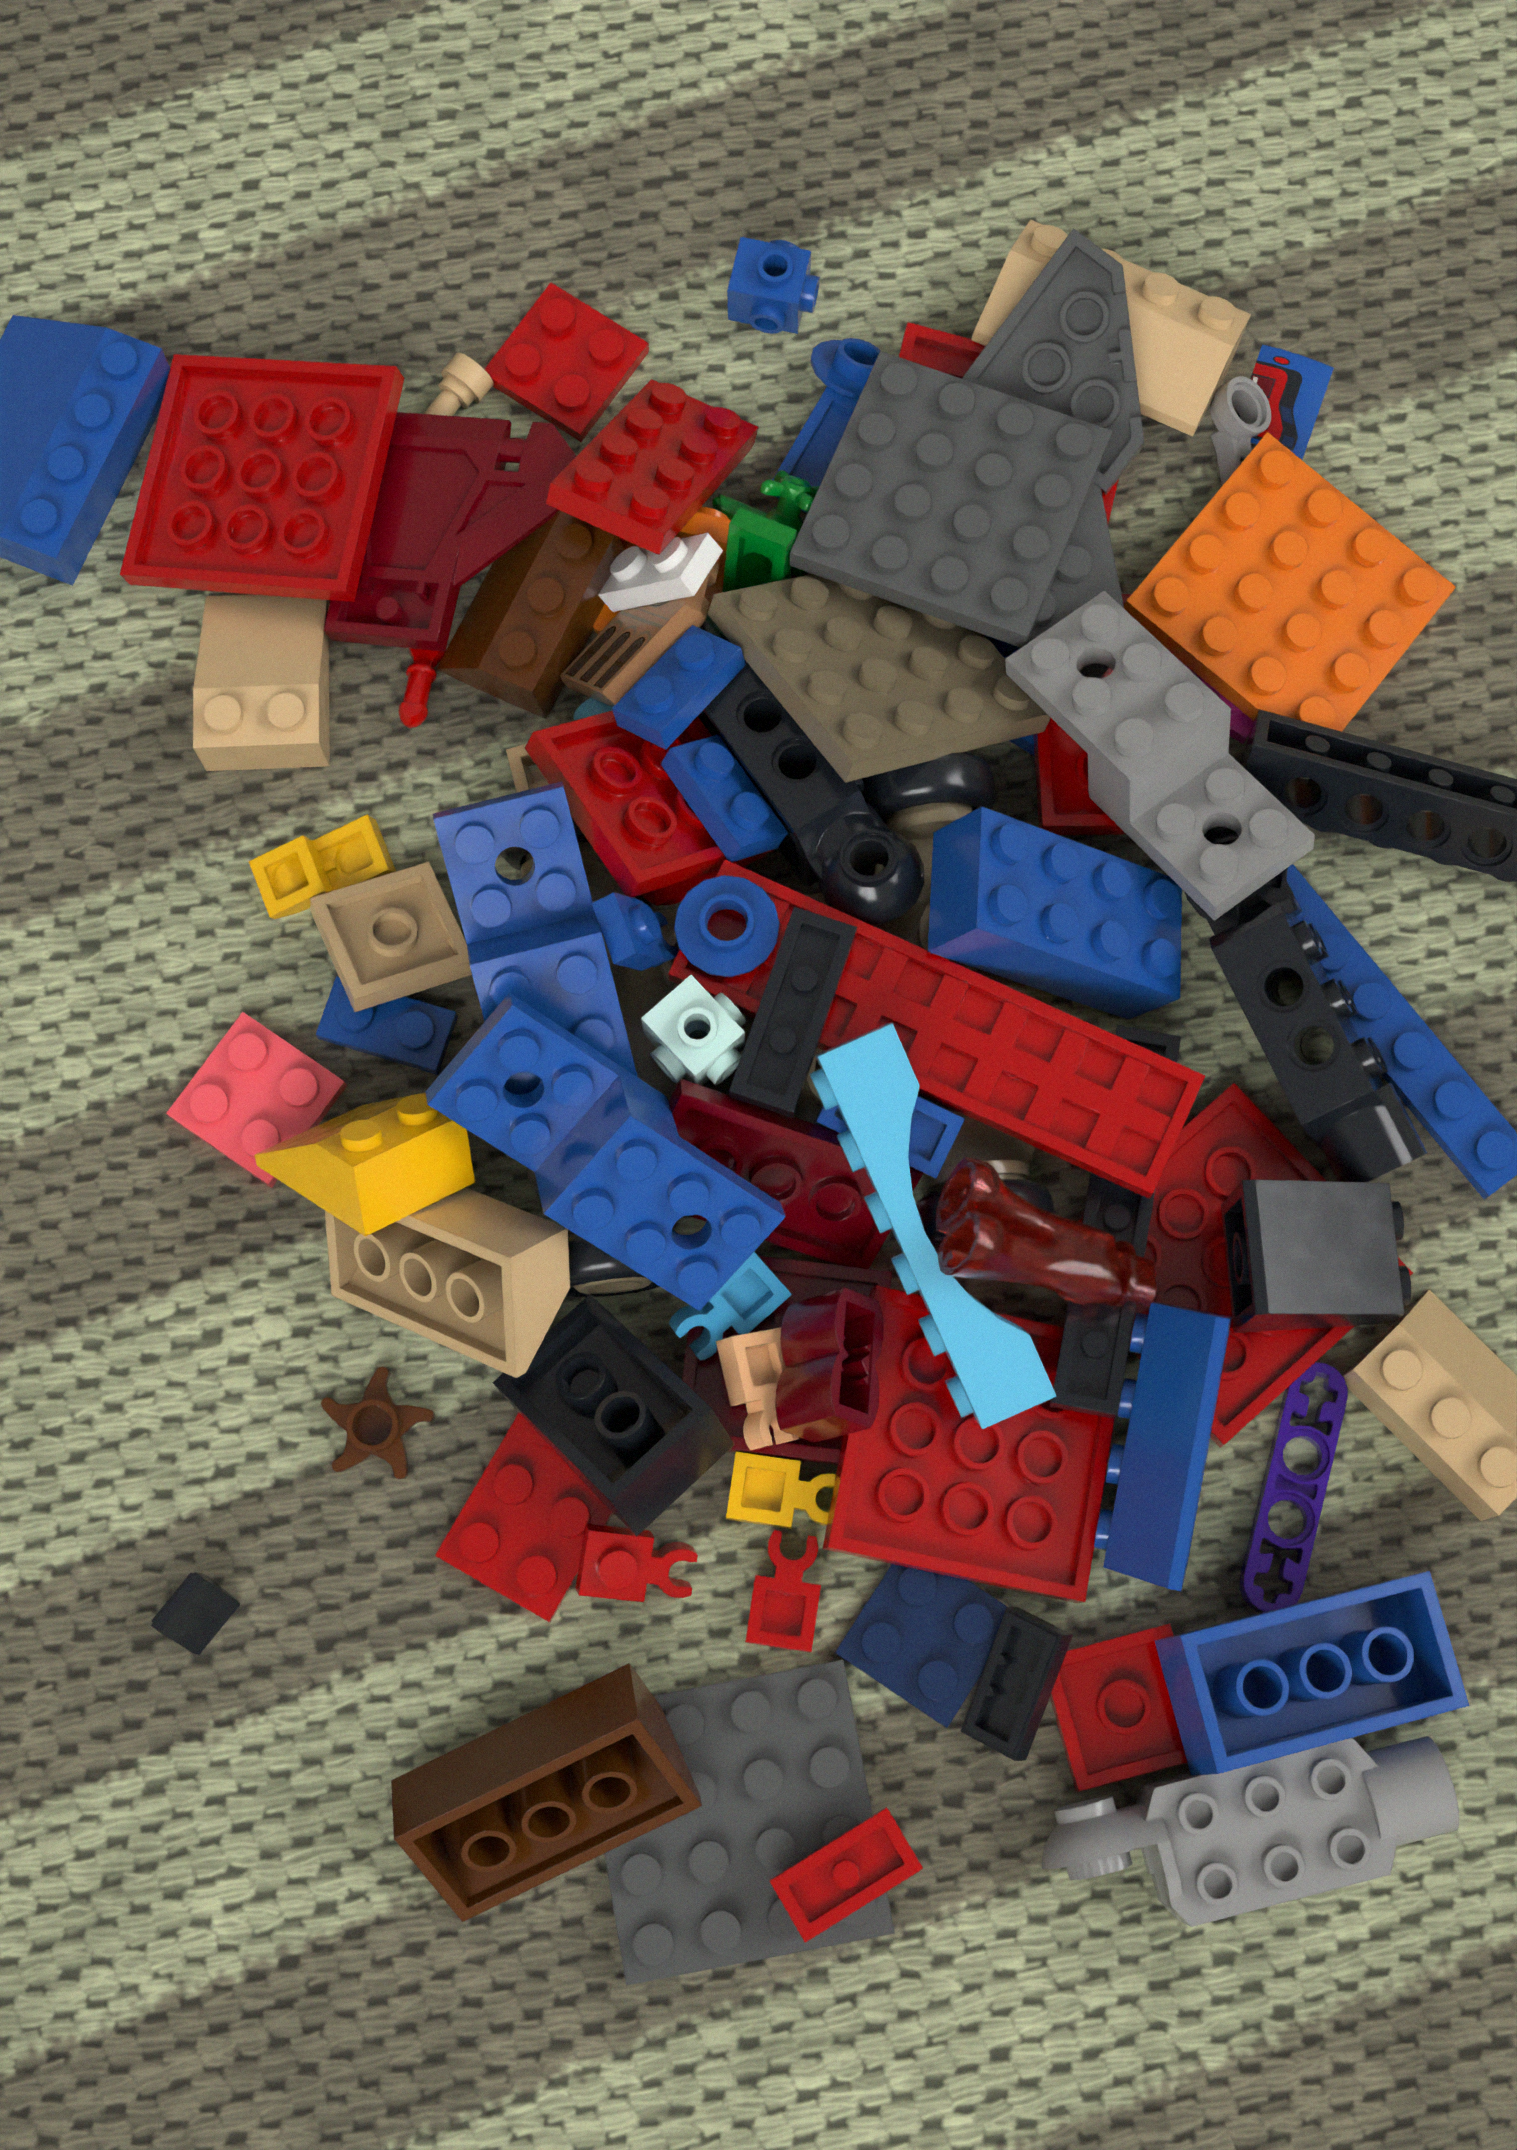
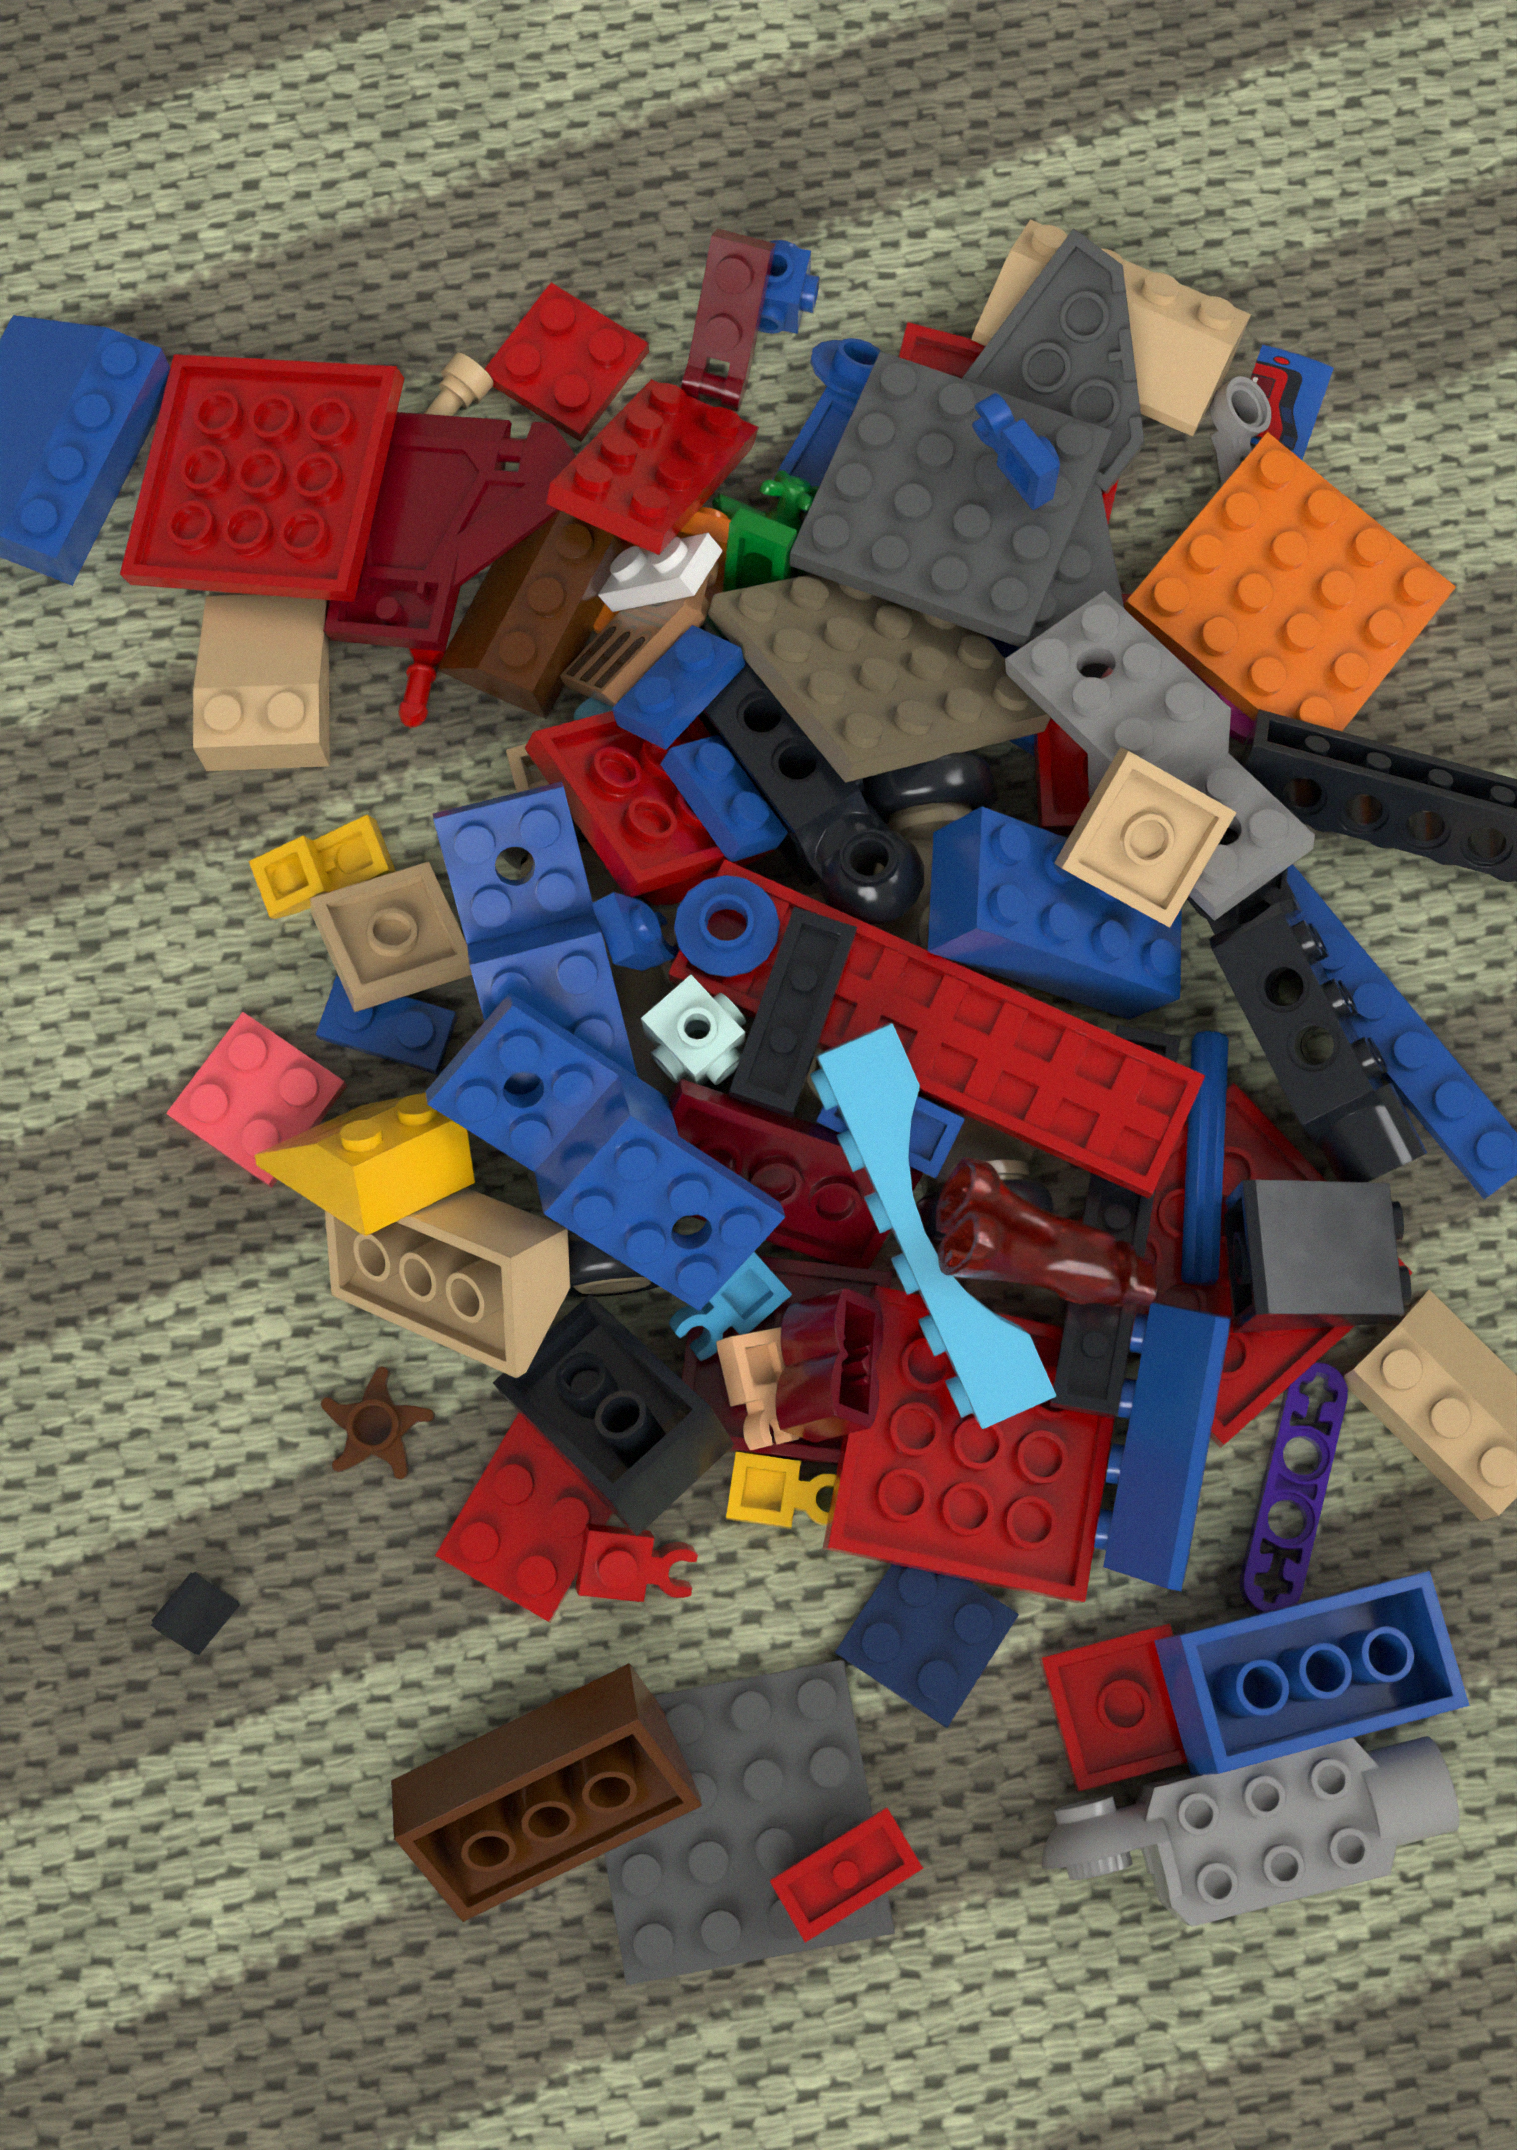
red plate [745,1530,821,1653] -> none
black plate [960,1607,1073,1761] -> none
none -> dark red plate [681,228,776,412]
none -> blue plate [972,393,1060,510]
none -> tan plate [1054,747,1237,928]
none -> blue axle [1181,1031,1229,1286]

